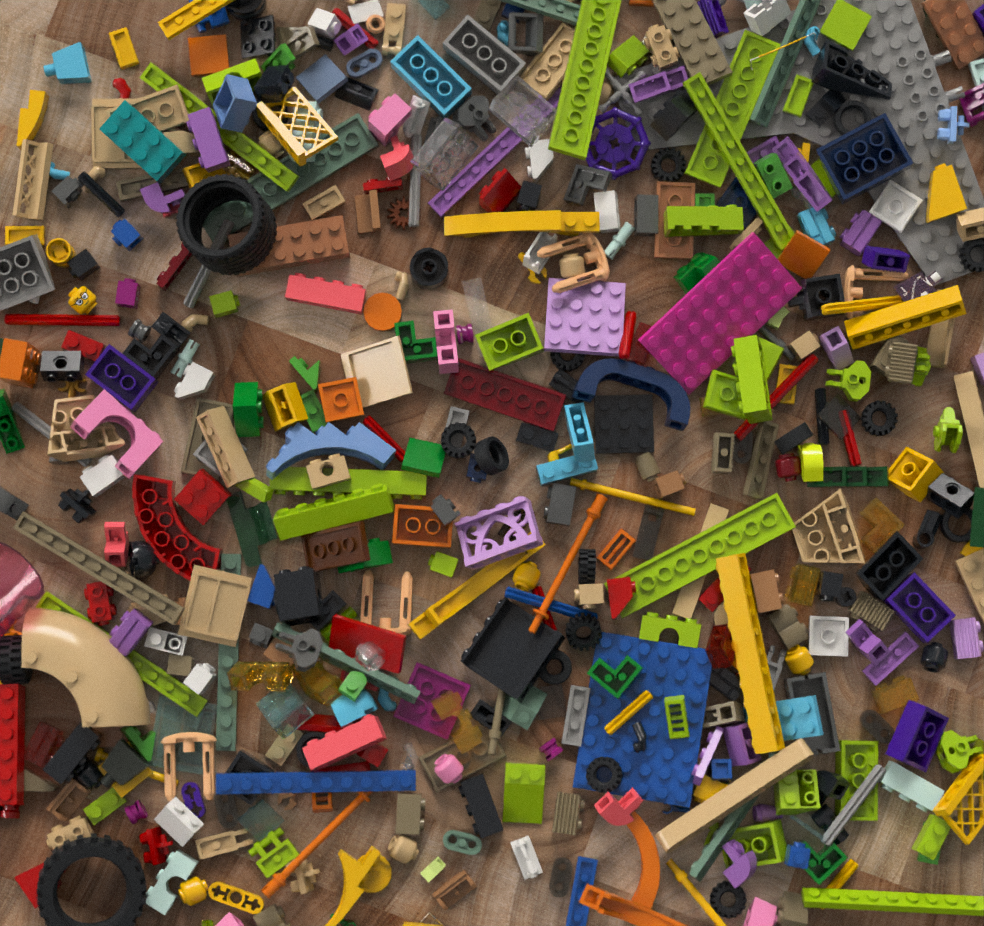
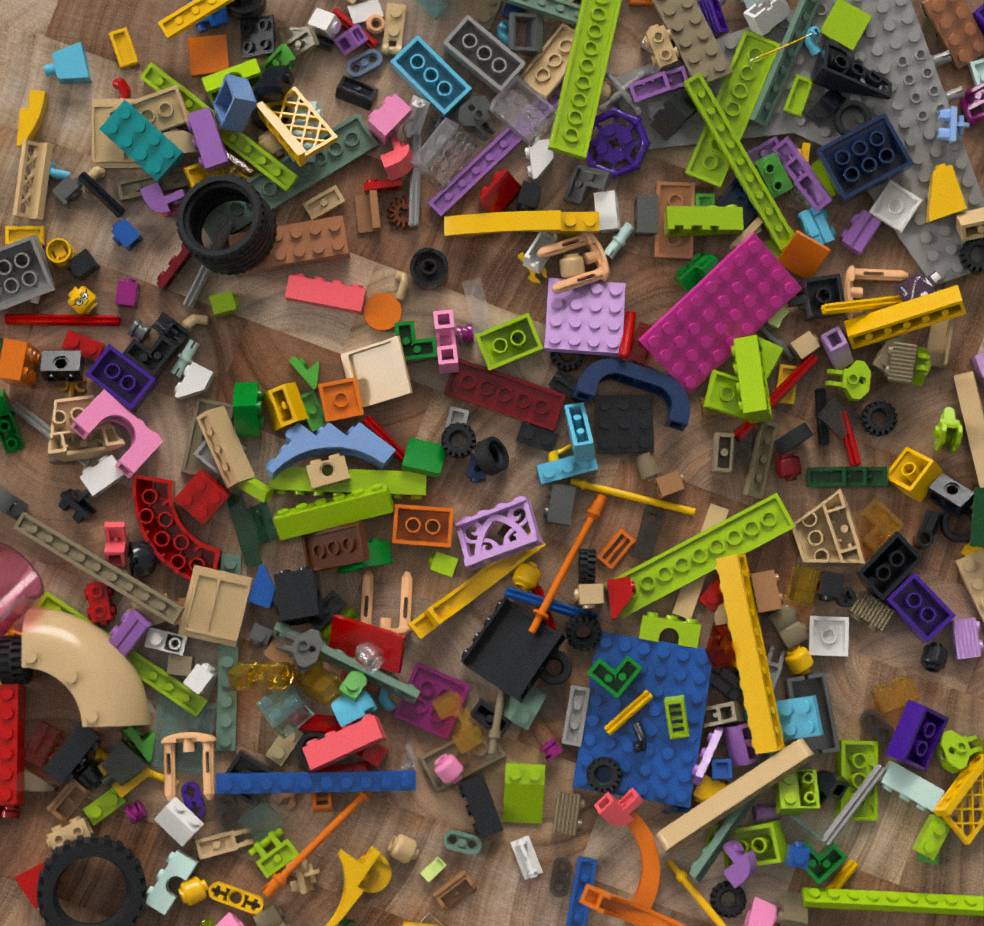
red hips [139,826,173,865] -> none
sand blue tile [296,54,348,104] -> none
dark tan brick [395,792,426,835] -> none
dark grey brick [431,494,461,526] -> none
lime brick [607,35,650,78] -> none
black tyre [651,147,686,182] -> none
neon yellow brick [798,443,823,482] -> none
black piece [811,804,849,845] -> none
medium lavender brick [845,619,891,666] -> none
dark purple brick [861,245,910,273] -> none
medium lavender plate [862,632,919,686] -> none

